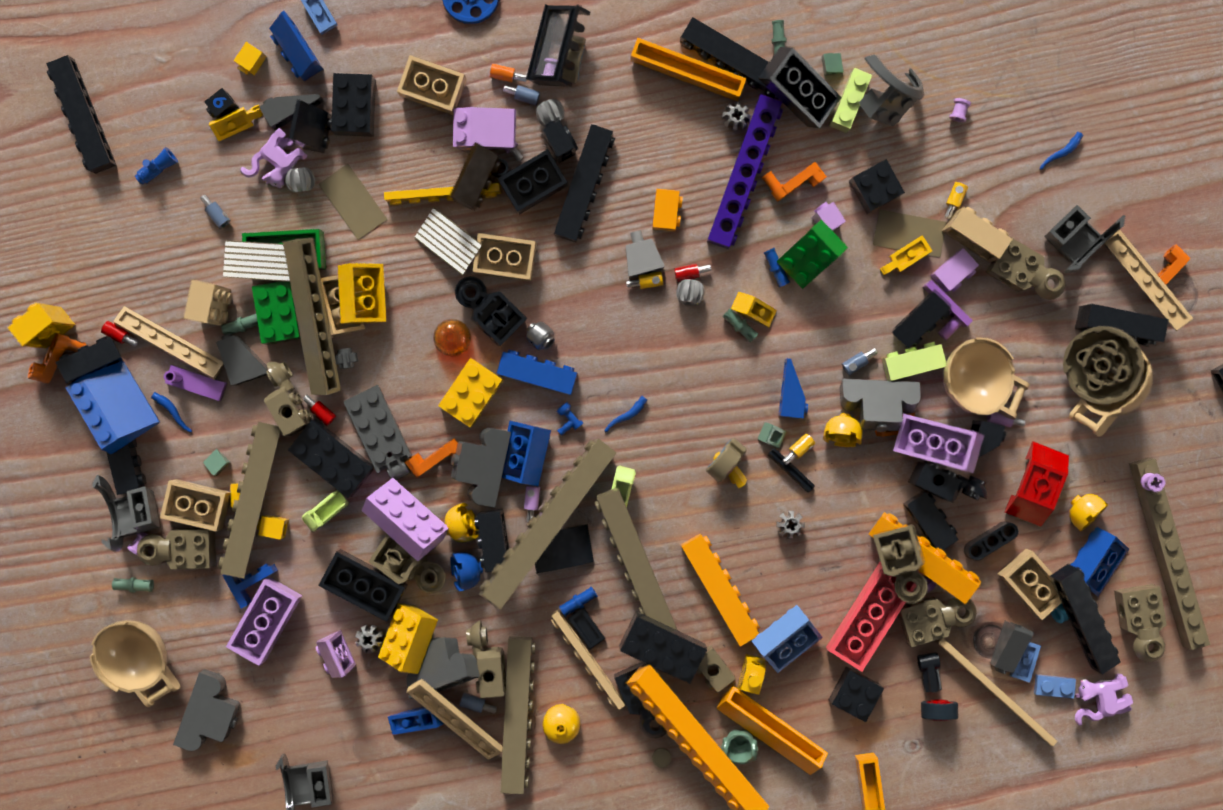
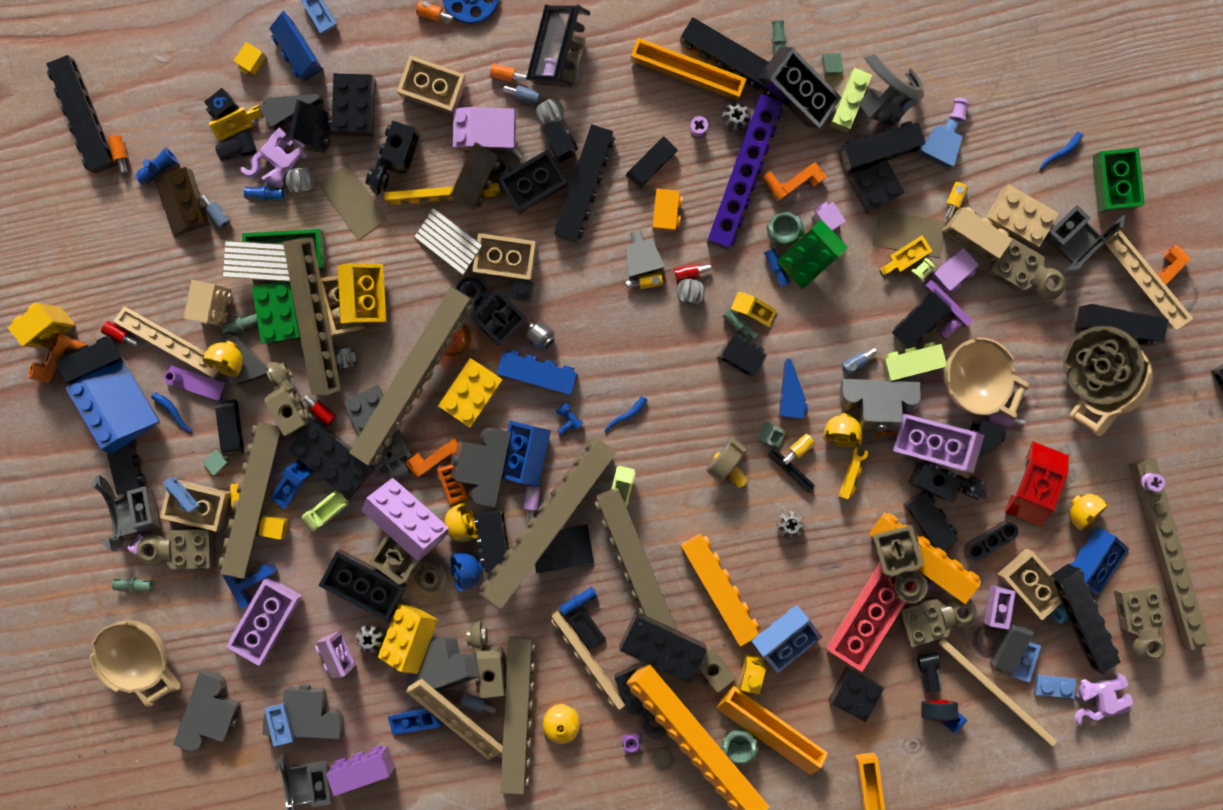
none -> orange piece [108,135,128,173]
none -> dark brown slope [155,167,210,237]
none -> medium blue plate [163,477,200,512]
none -> yellow cylinder [202,341,243,377]
none -> black piece [215,132,257,162]
none -> black beam [215,399,244,456]
none -> blue pin [244,186,285,202]
none -> dark grey brick [262,684,344,739]
none -> medium blue plate [265,703,294,746]
none -> blue bracket [269,460,314,510]
none -> medium lavender brick [326,745,395,796]
none -> dark tan brick [349,287,475,465]
none -> black brick [365,120,420,196]
none -> orange piece [416,1,453,22]
none -> orange slope [437,464,468,505]
none -> black brick [511,278,534,302]
none -> medium lavender plate [621,733,642,754]
none -> black beam [625,136,678,189]
none -> lavender bush [690,116,708,137]
none -> black brick [717,334,767,376]
none -> sand green hair [767,212,805,246]
none -> black brick [838,121,926,174]
none -> yellow plate [838,447,868,499]
none -> yellowish green bush [911,258,937,283]
none -> medium blue torso [916,119,962,169]
none -> blue slope [942,712,968,734]
none -> lavender brick [984,585,1016,629]
none -> tan brick [985,184,1059,249]
none -> green brick [1093,147,1145,213]

